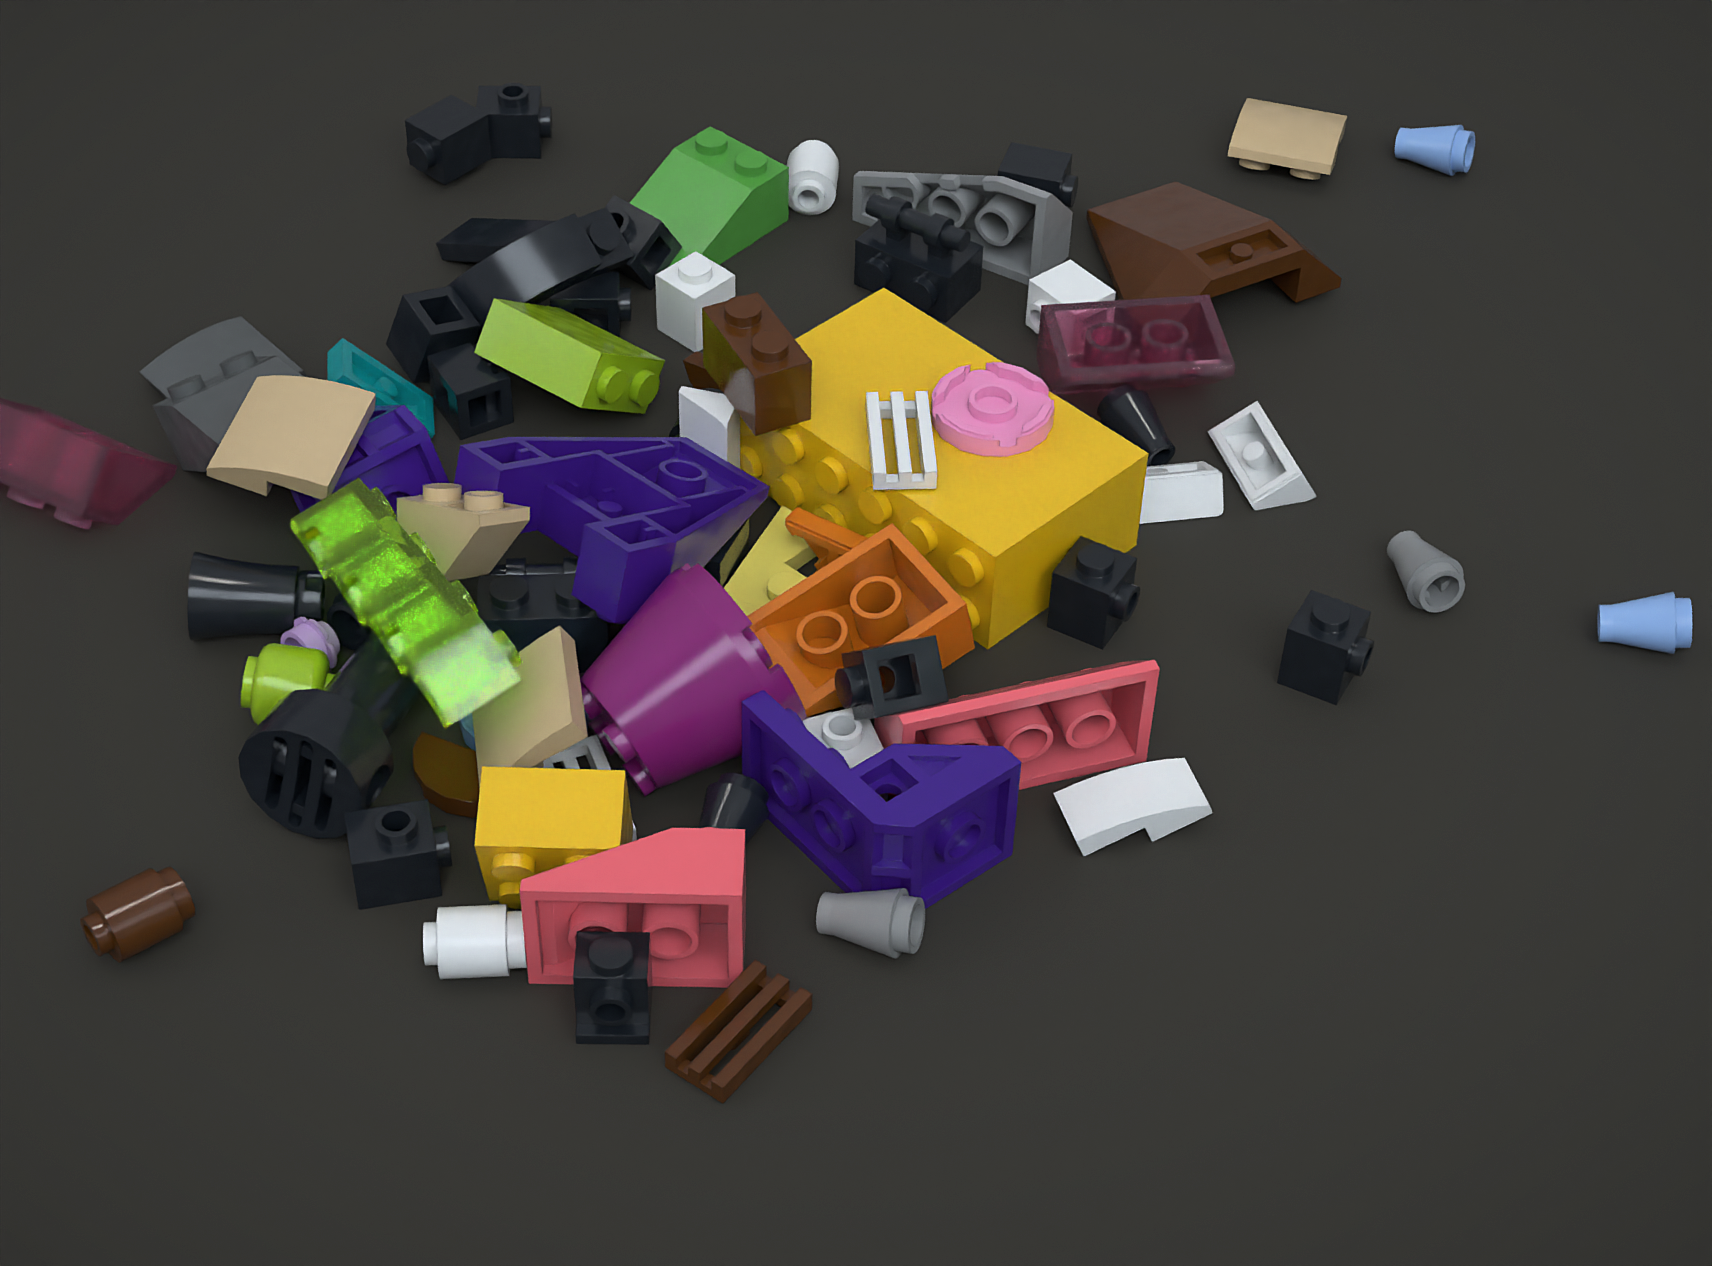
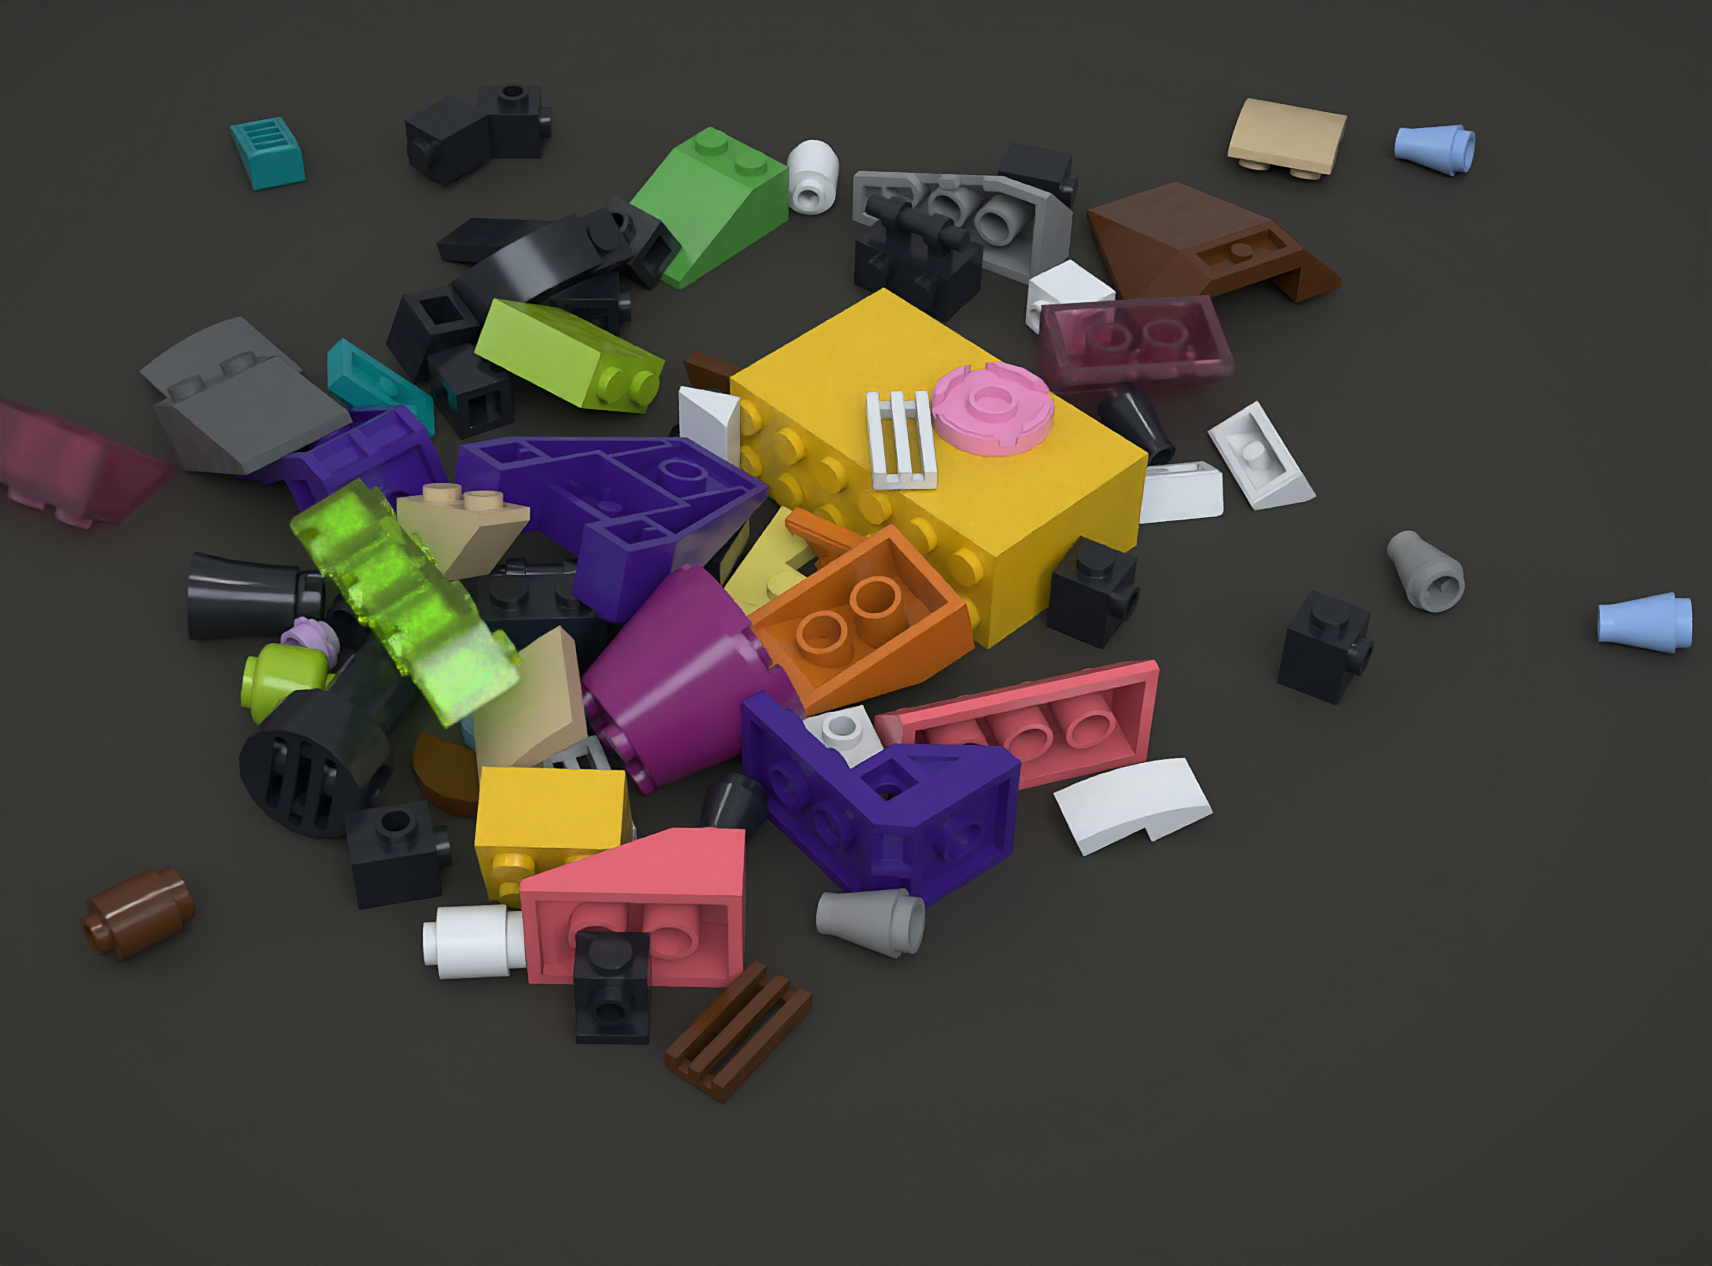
tan slope [206,375,376,501] -> none
white brick [655,251,735,352] -> none
reddish brown brick [702,292,812,436] -> none
black brick [835,635,949,720] -> none
none -> teal slope [230,116,306,191]

